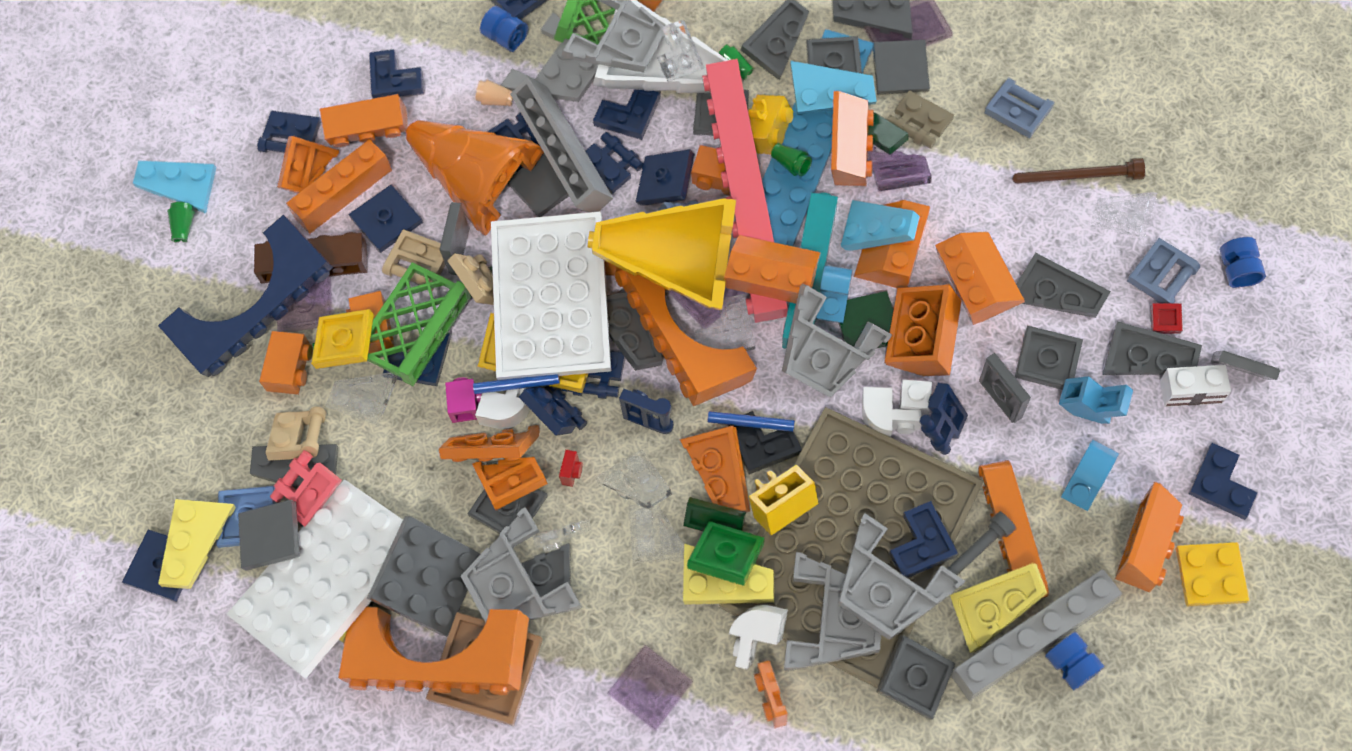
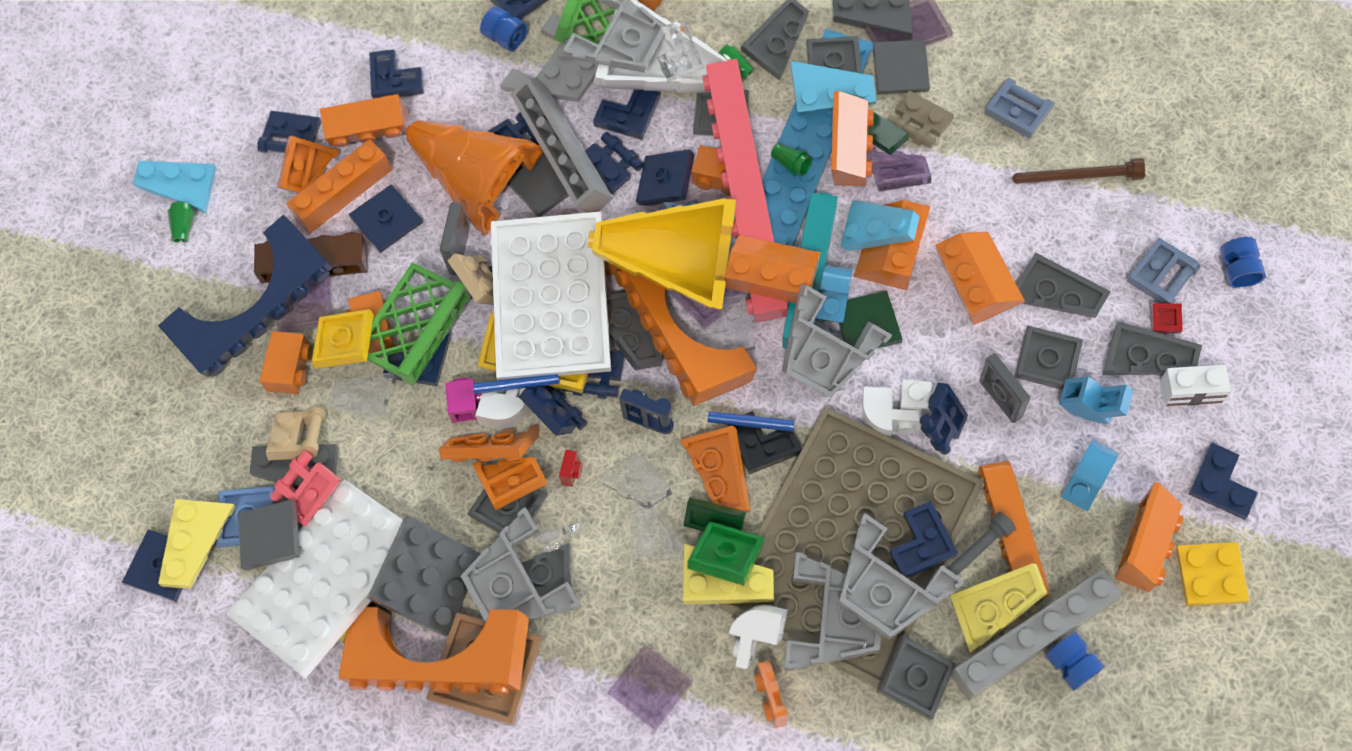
tan plate [382,230,445,291] -> none
light nougat cone [475,79,513,106] -> none
yellow brick [748,95,794,155] -> none
yellow brick [749,465,818,536] -> none
orange slope [884,284,962,376] -> none
dark grey tile [1211,350,1281,380] -> none

